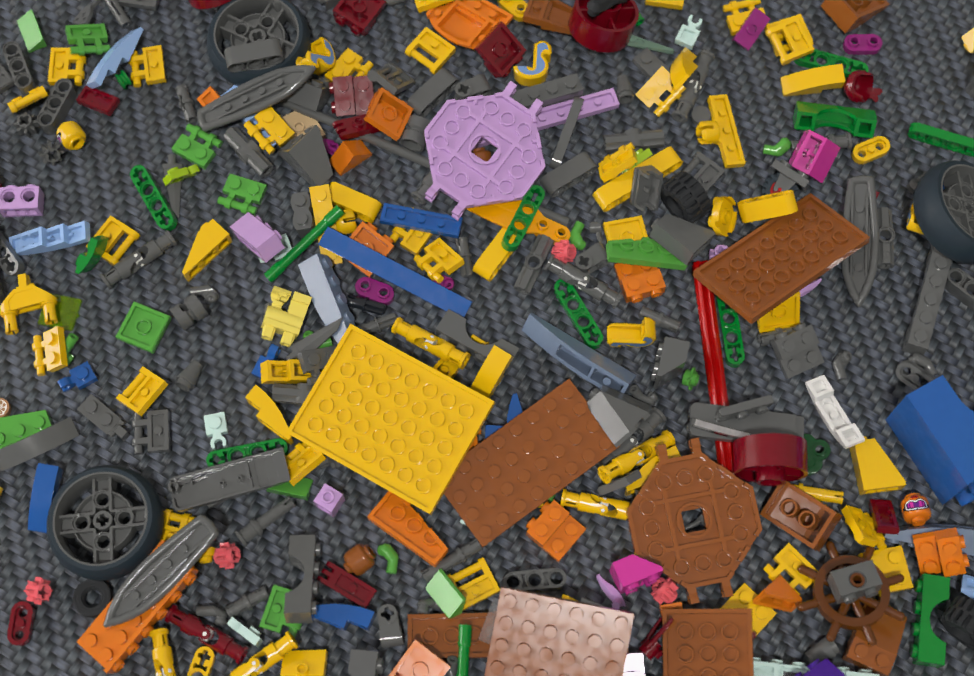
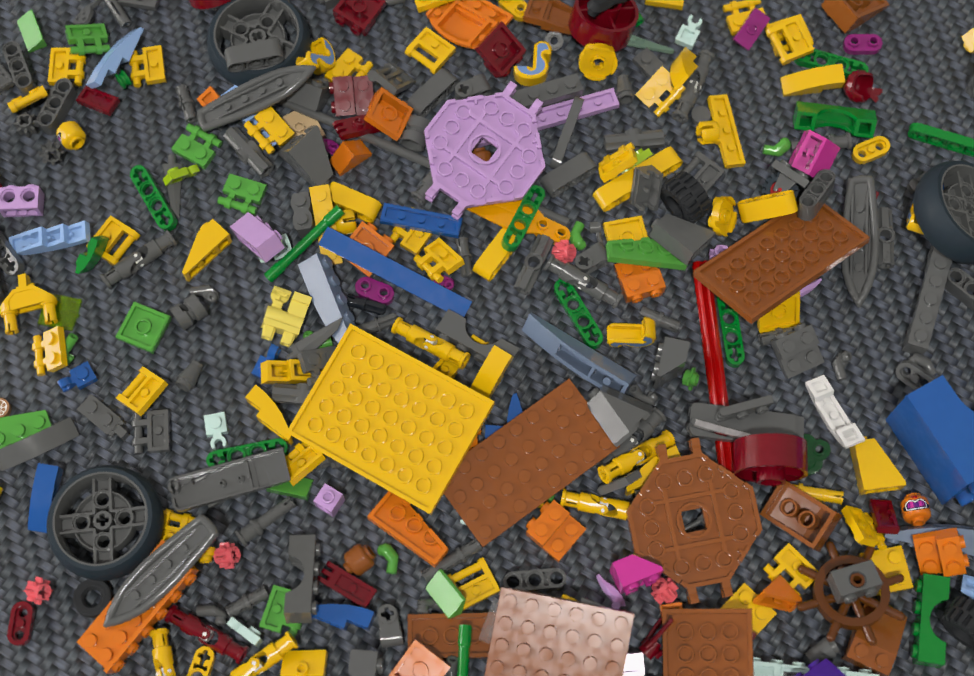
none -> dark grey plate [544,31,564,50]
none -> yellow plate [578,43,618,81]
none -> dark grey beam [797,169,836,221]

